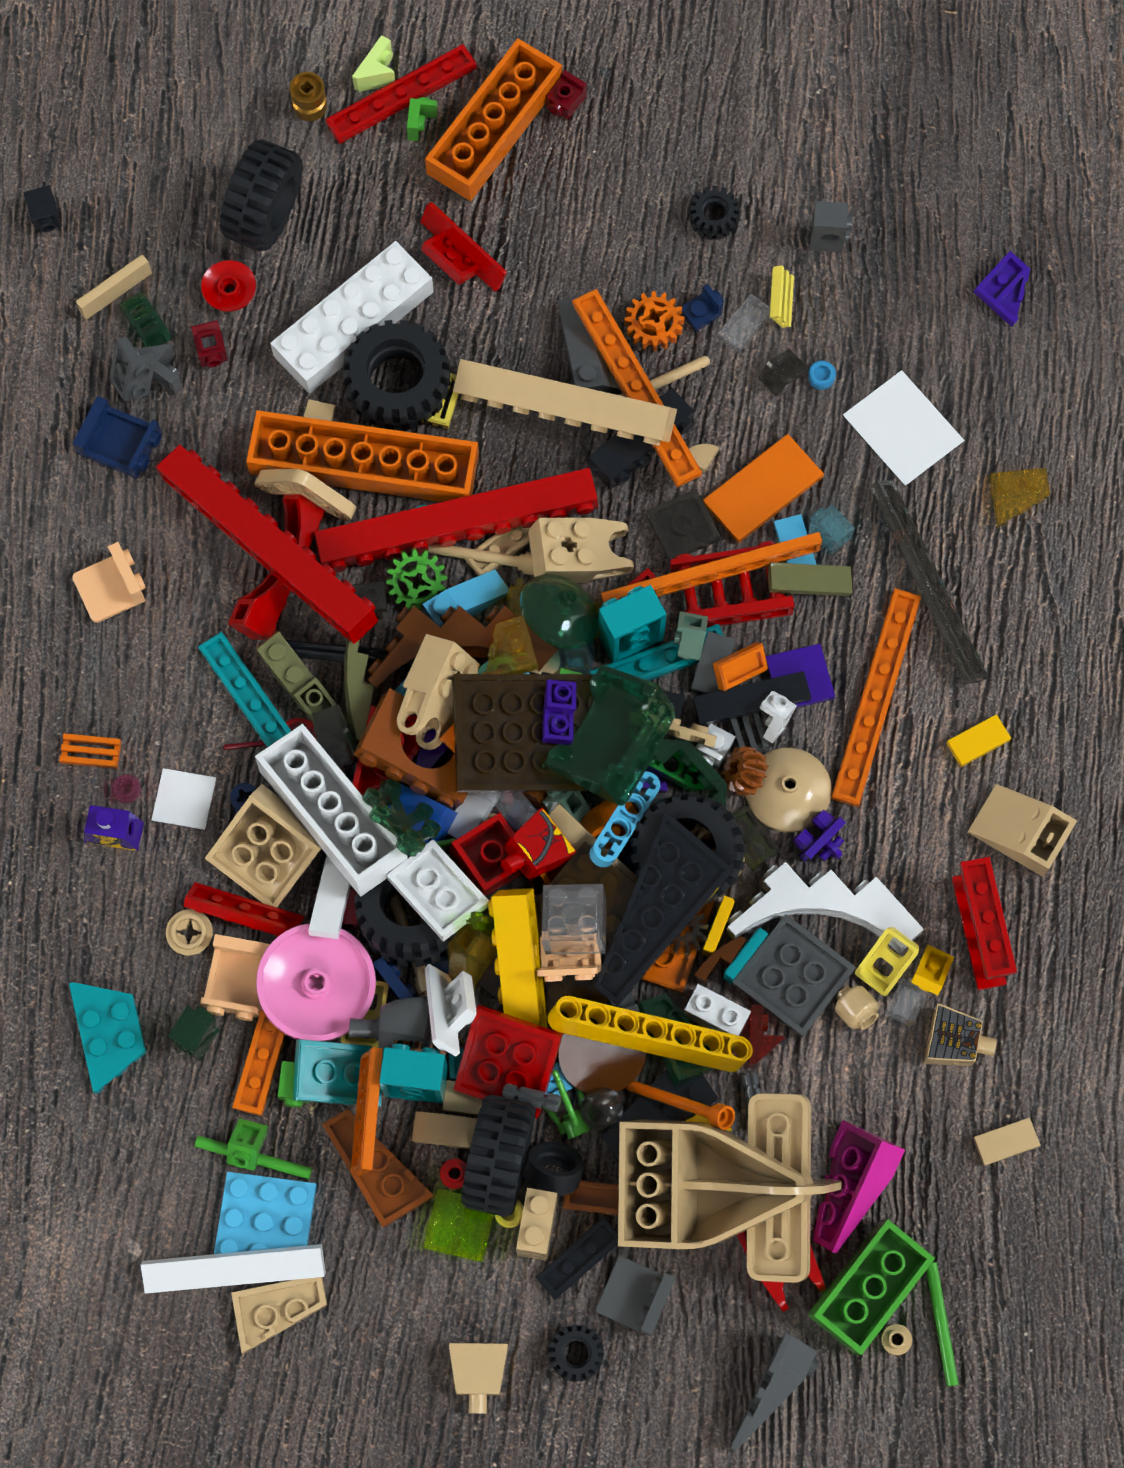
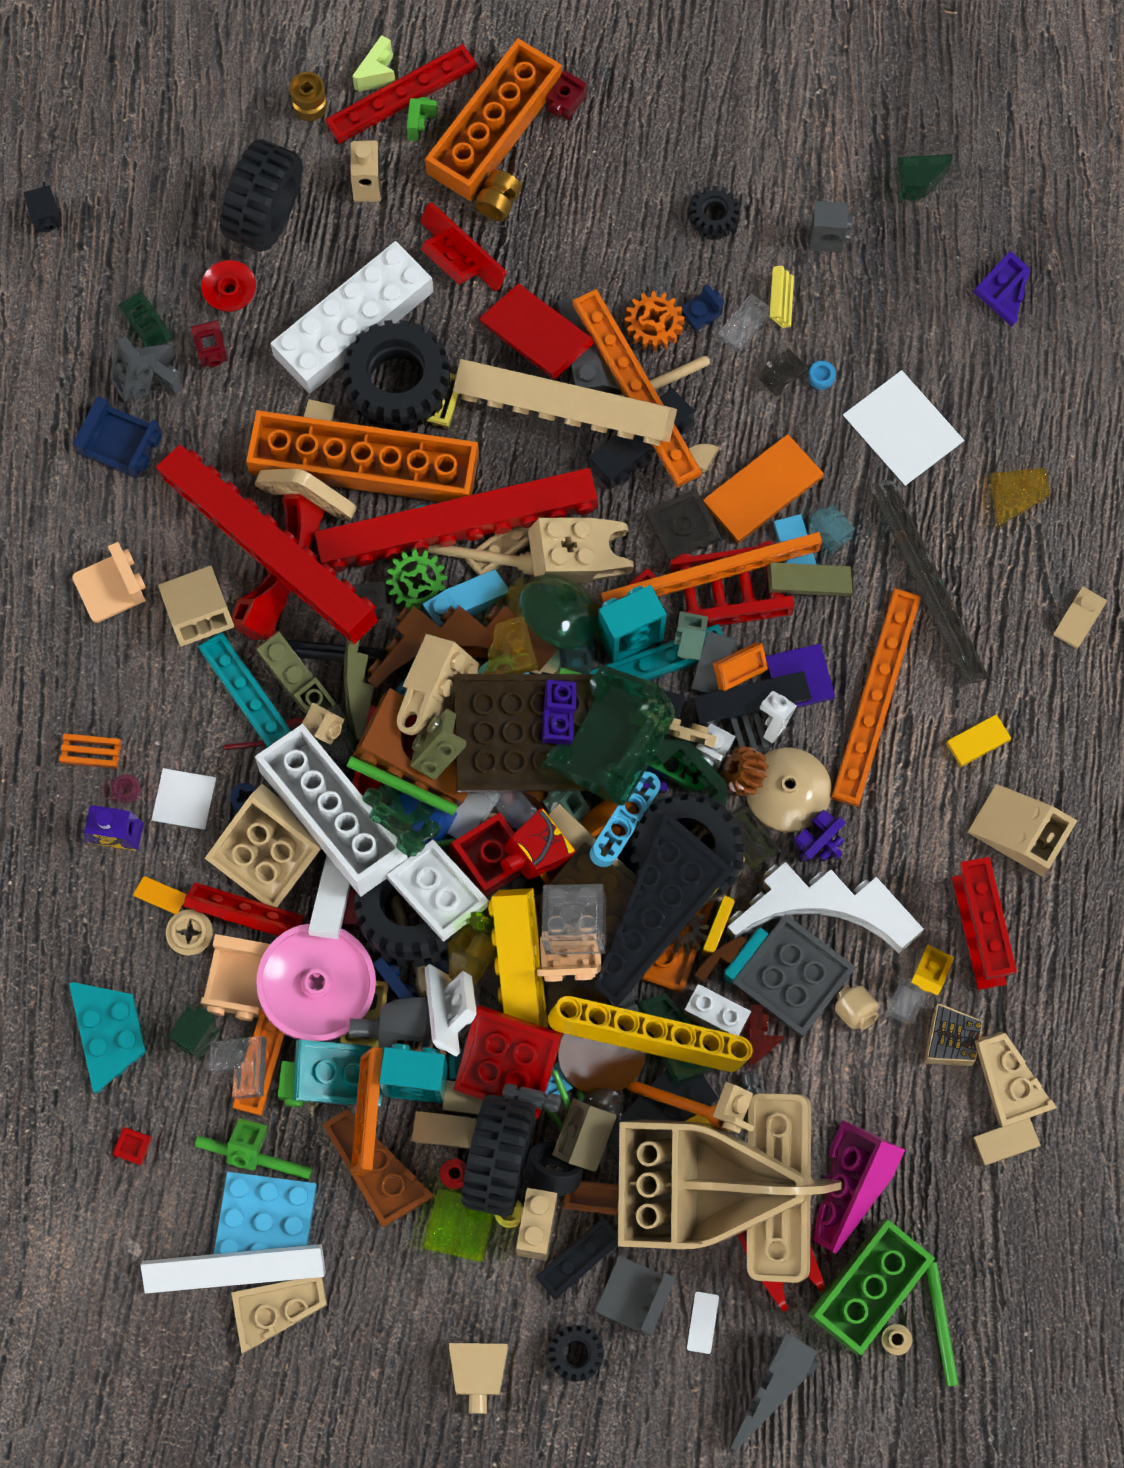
tan tile [76,255,152,320] -> none
light yellow piece [855,927,919,996] -> none
none -> red tile [112,1127,152,1166]
none -> light orange sticker [133,876,187,914]
none -> tan brick [158,566,234,647]
none -> clear tile [209,1036,267,1099]
none -> tan bracket [302,703,345,745]
none -> bright green bar [347,756,458,816]
none -> tan torso [351,141,381,202]
none -> olive bracket [410,708,466,779]
none -> pearl gold wheel [474,169,522,222]
none -> red tile [479,283,594,379]
none -> dark tan panel [552,1098,616,1171]
none -> white sticker [687,1292,719,1354]
none -> tan bracket [713,1082,754,1134]
none -> clear green slope [895,154,953,201]
none -> tan wing [974,1031,1057,1127]
none -> tan slope [1053,587,1107,650]

